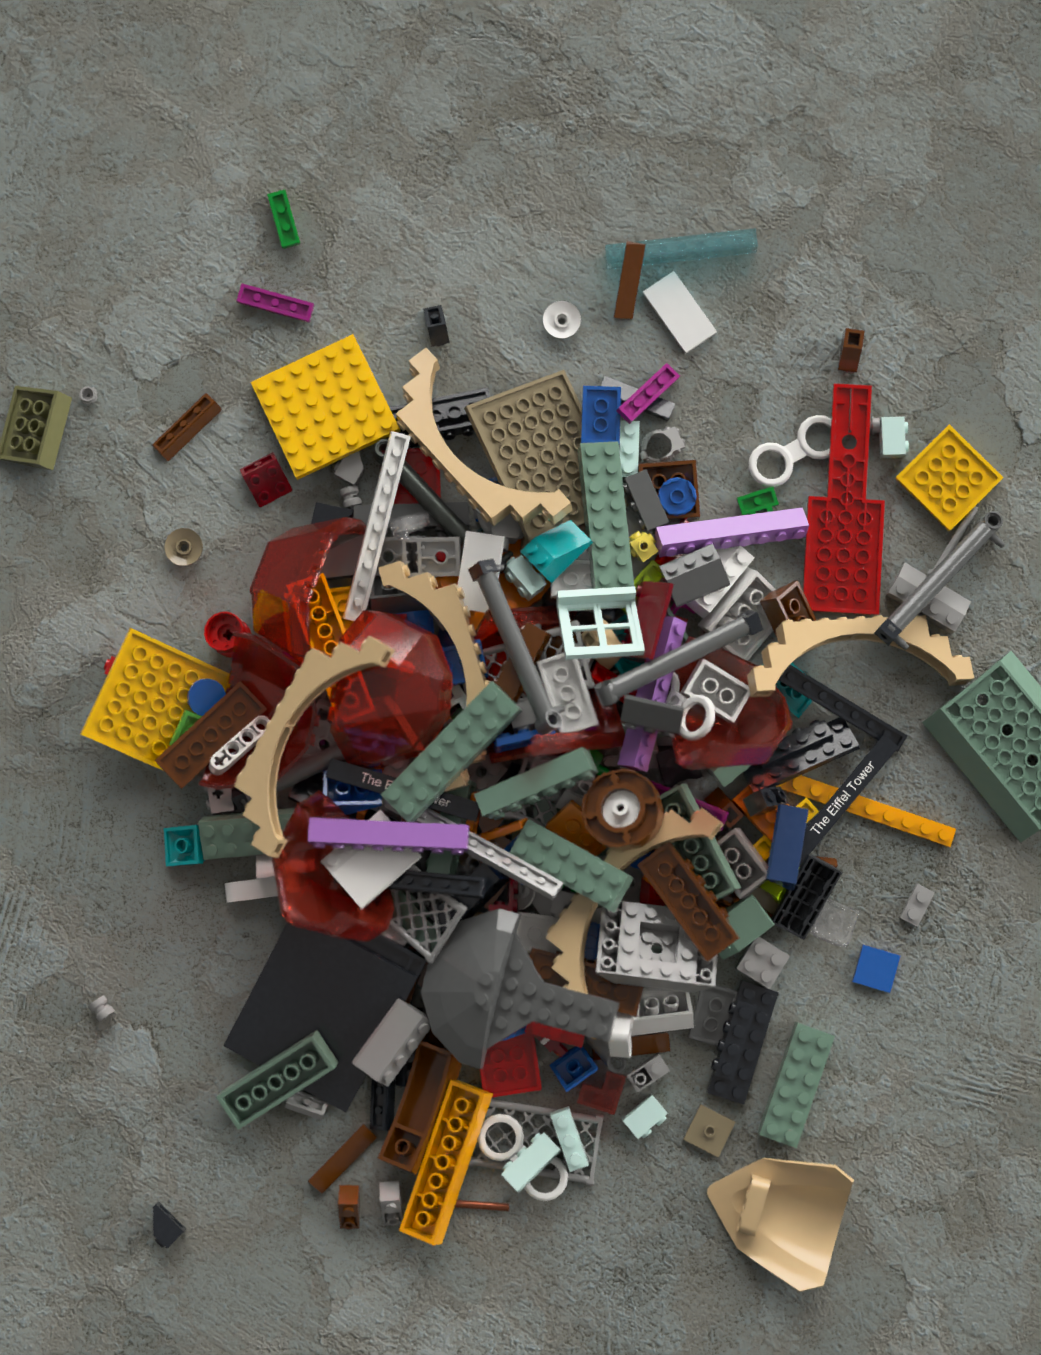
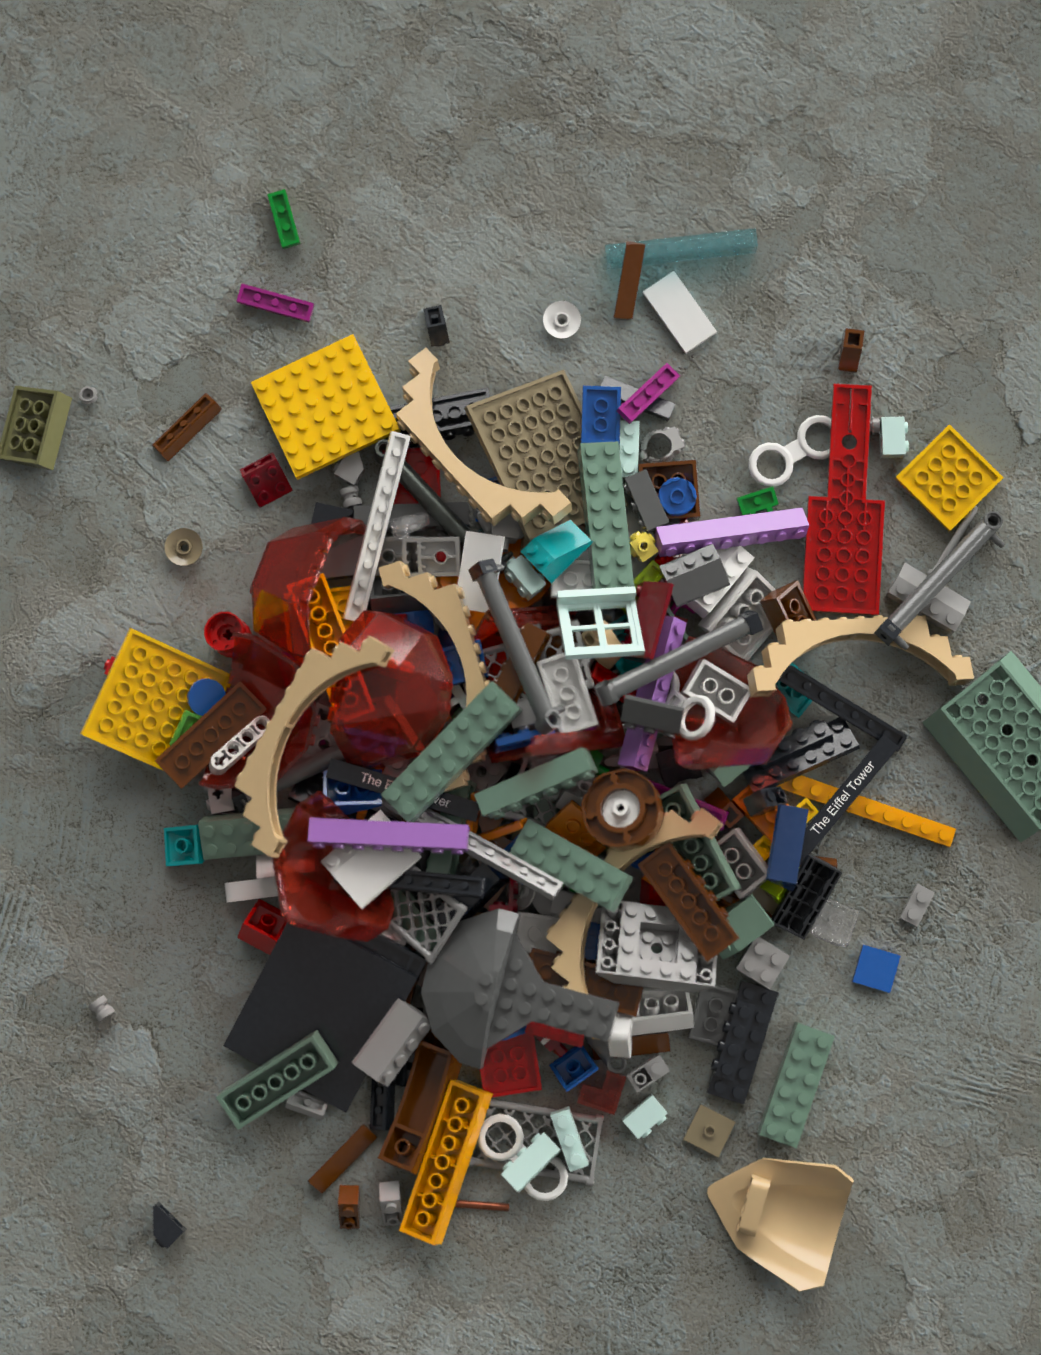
none -> red slope [237,899,291,955]

